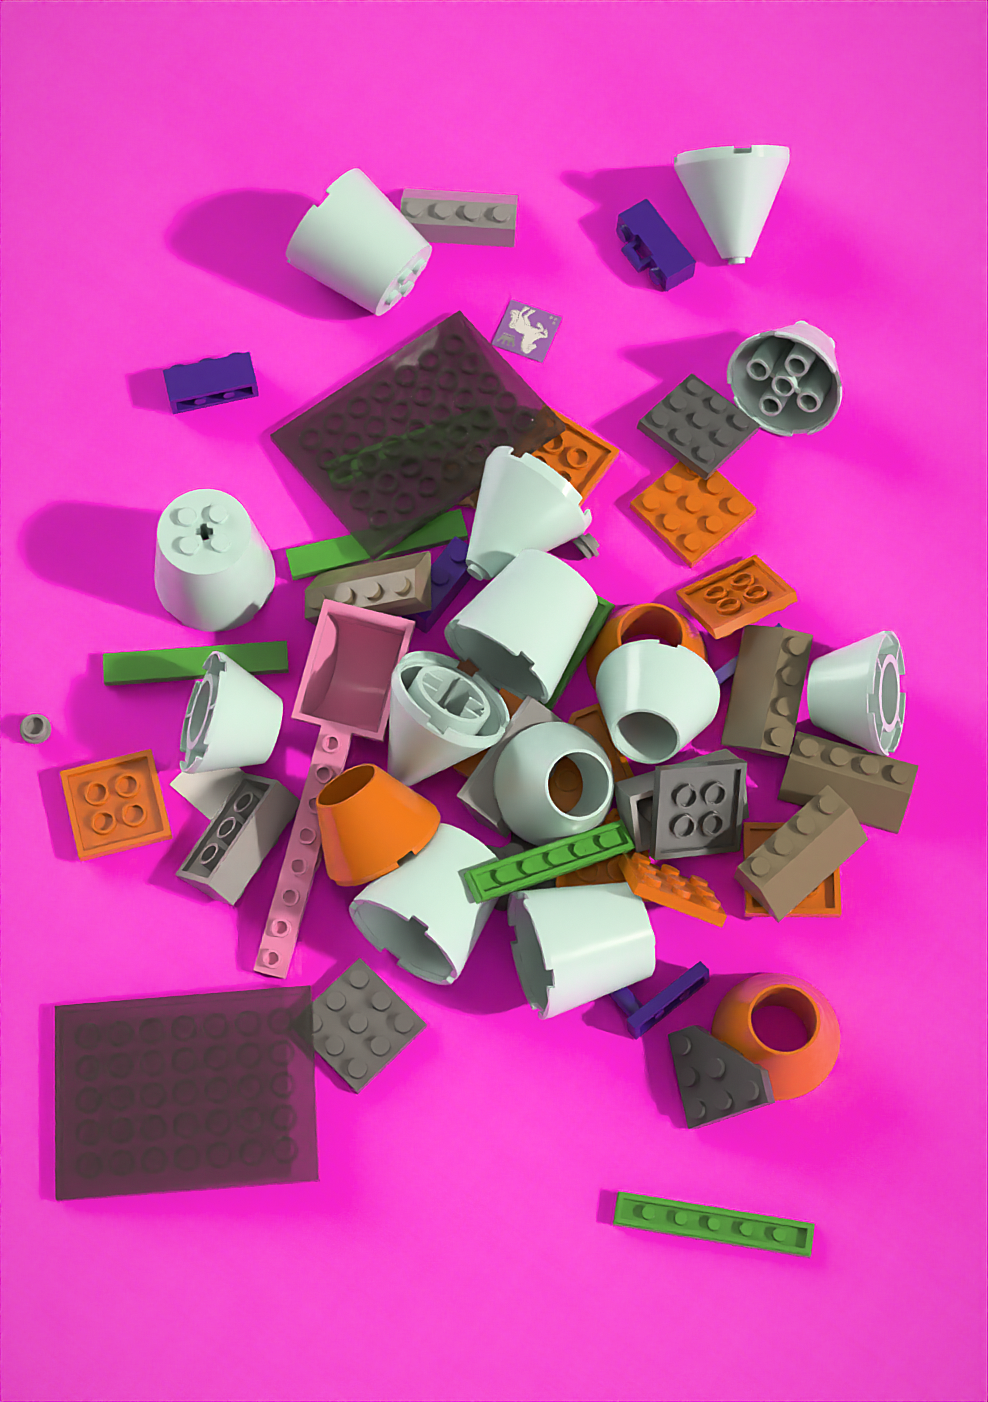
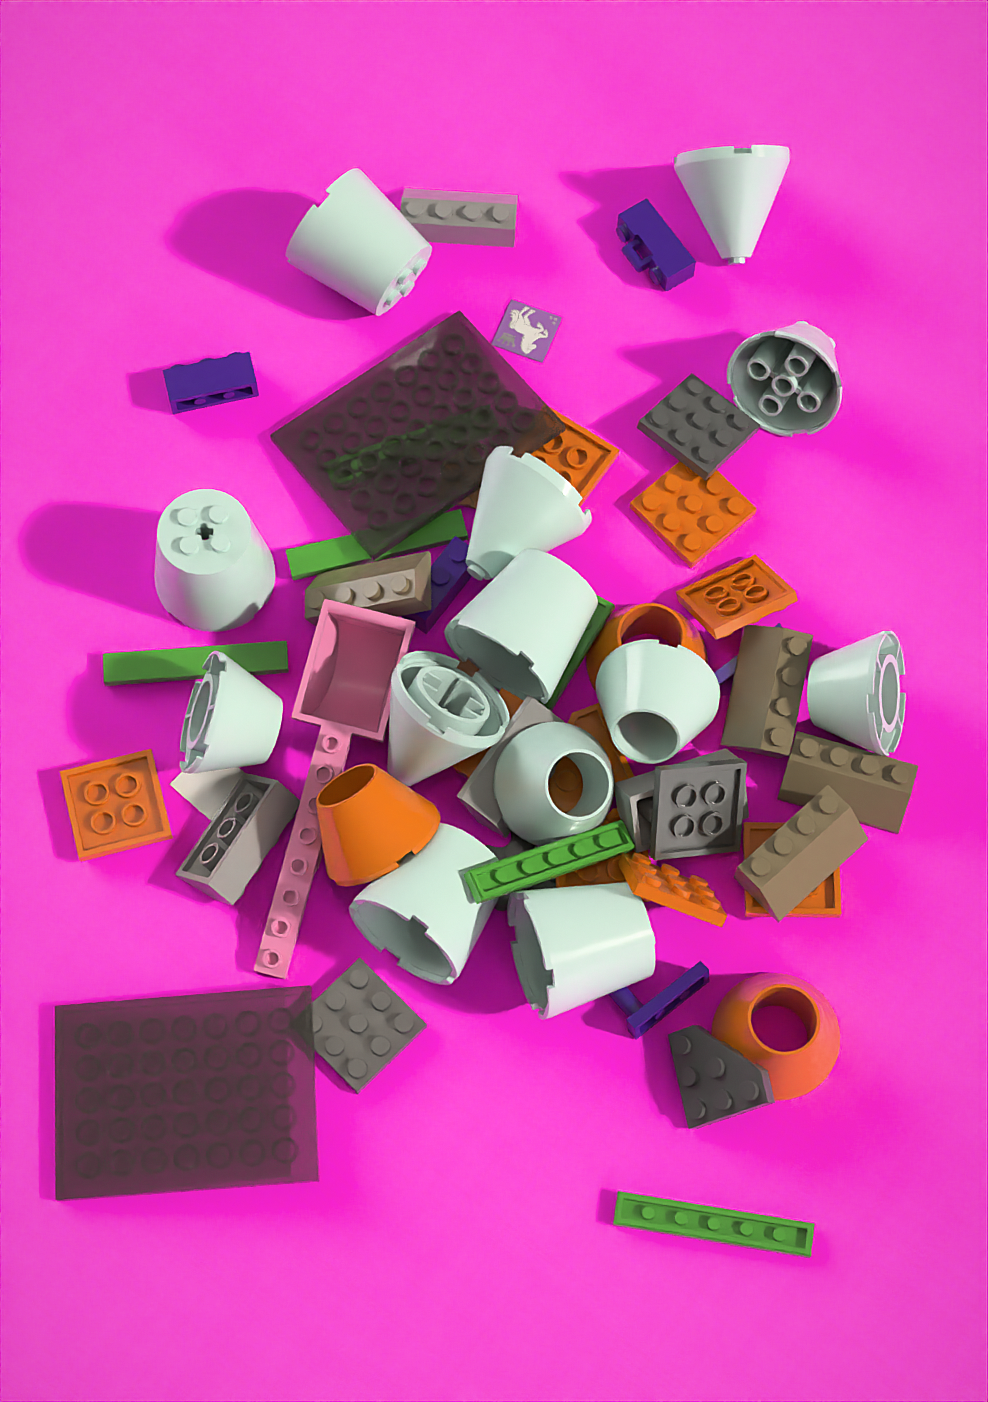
light grey plate [20,714,51,744] -> none
light grey plate [573,532,600,560] -> none

